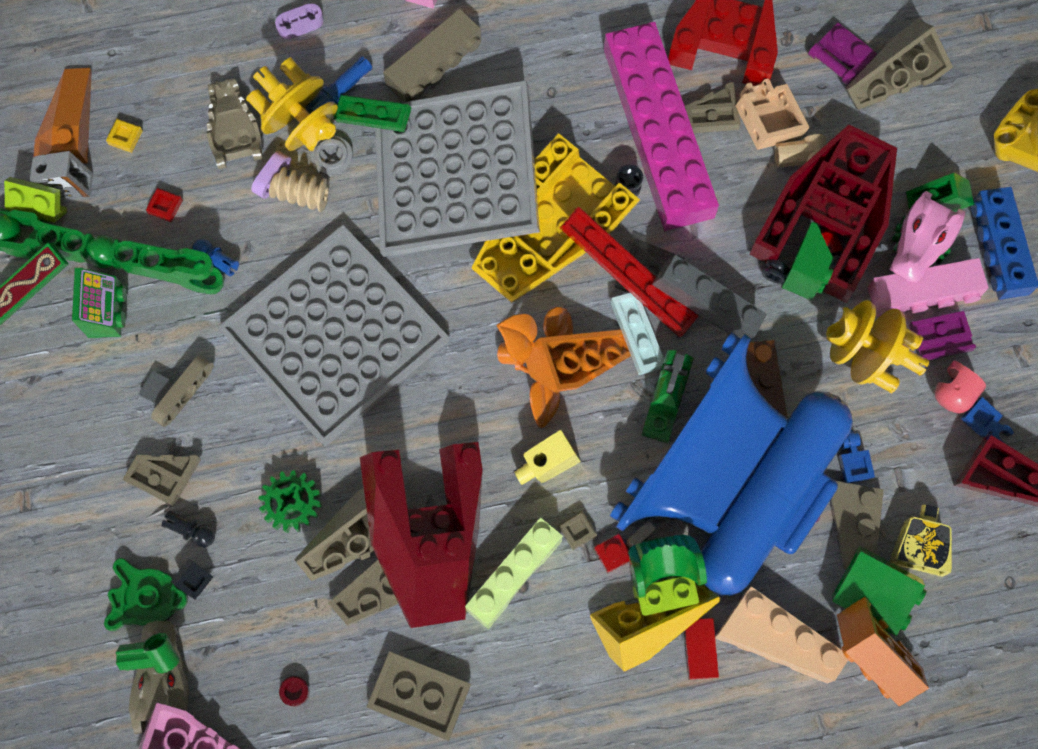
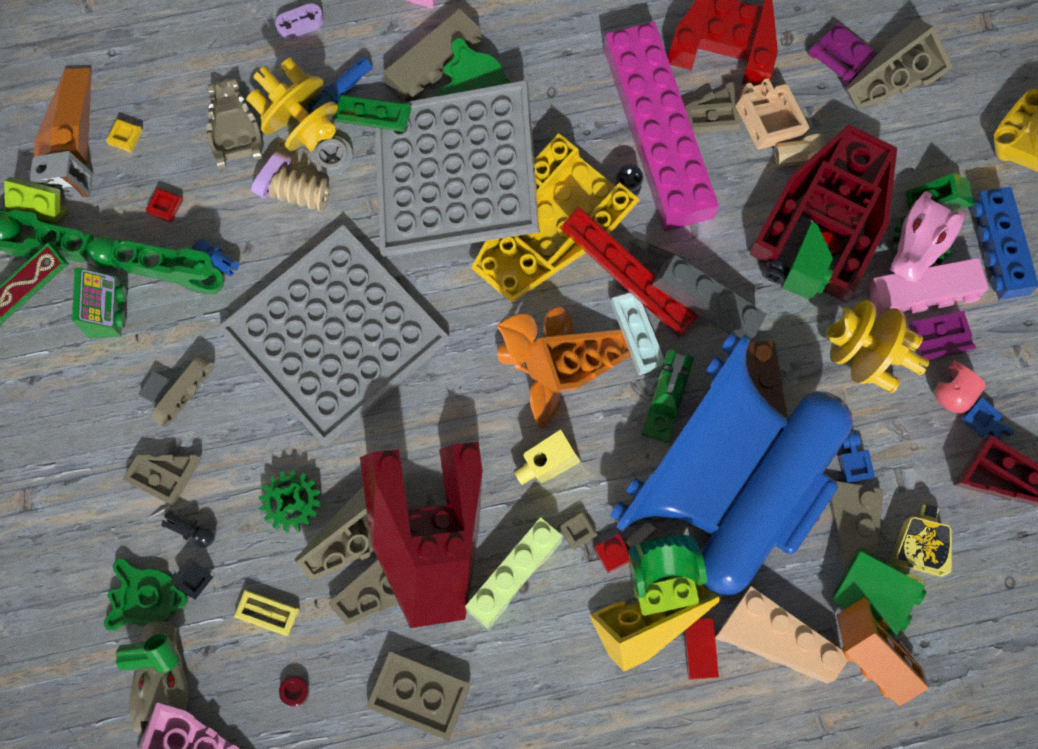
none -> light yellow tile [234,590,300,637]
none -> green tile [436,38,511,96]

